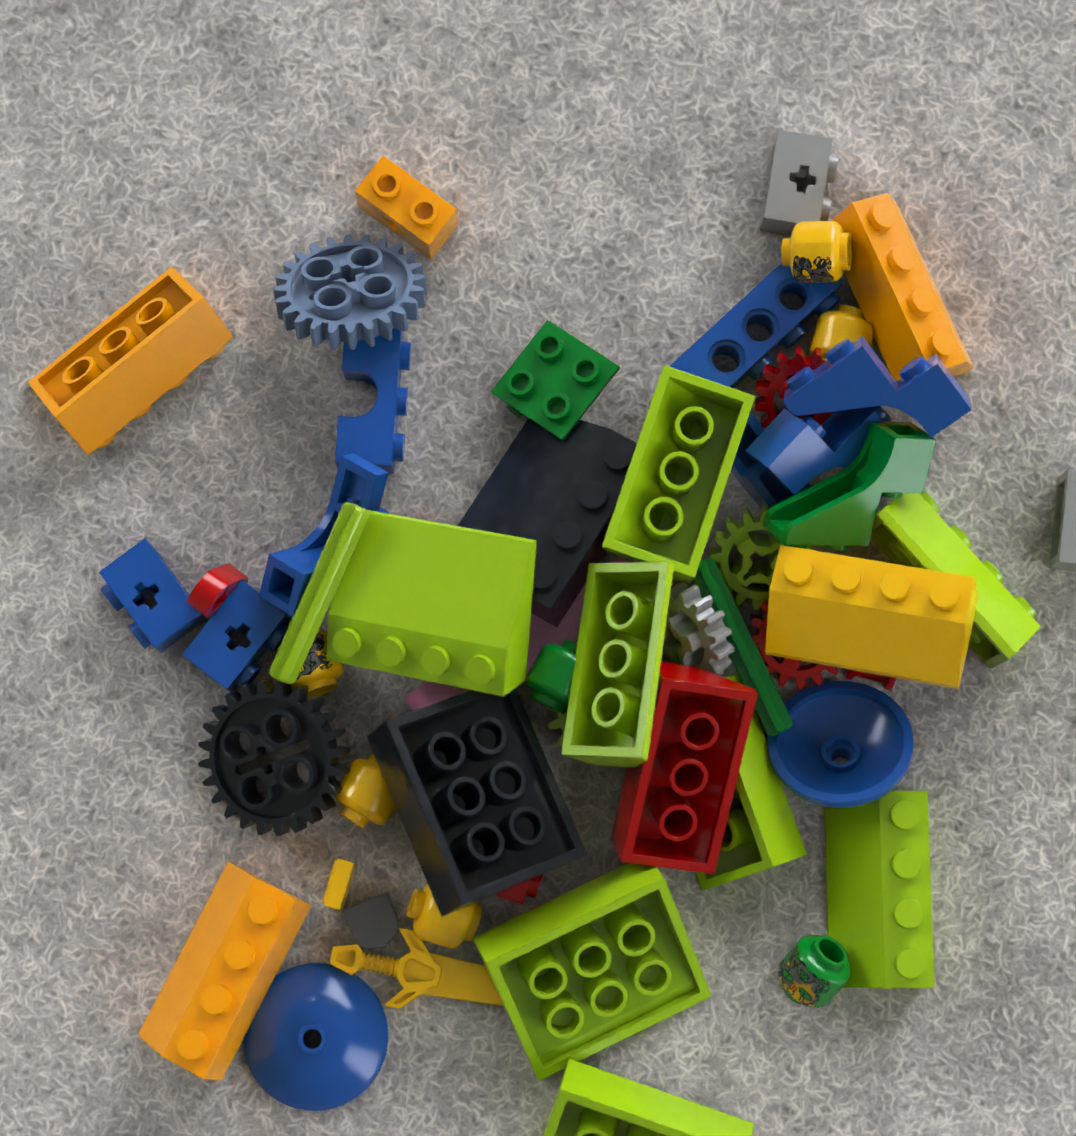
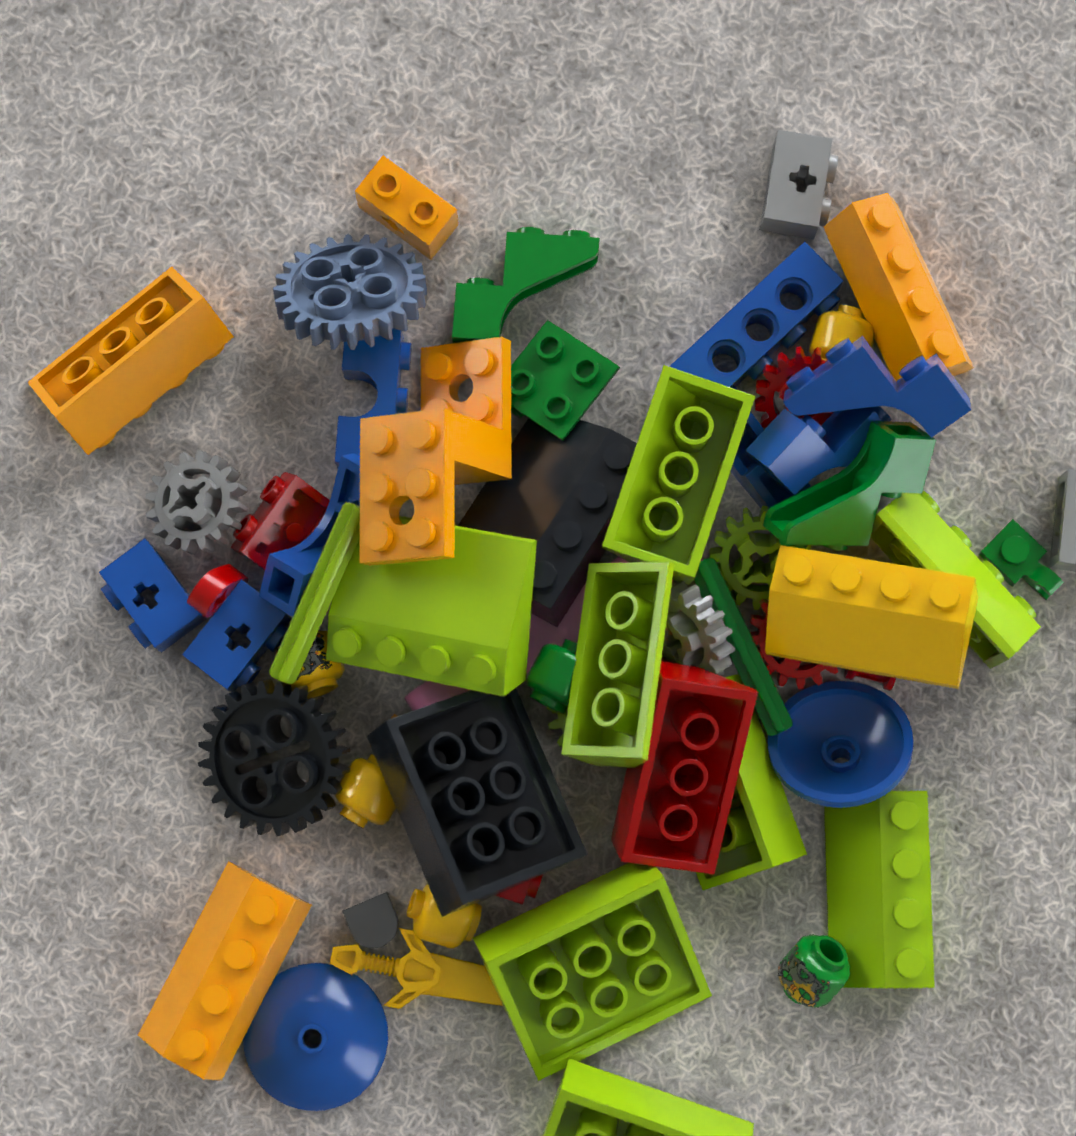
yellow tile [322,858,357,910] -> none
yellow head [781,221,853,283] -> none
none -> light grey gear [145,450,248,555]
none -> red bracket [231,472,330,570]
none -> light orange bracket [359,337,512,566]
none -> green arch [452,227,600,343]
none -> green plate [978,519,1064,600]

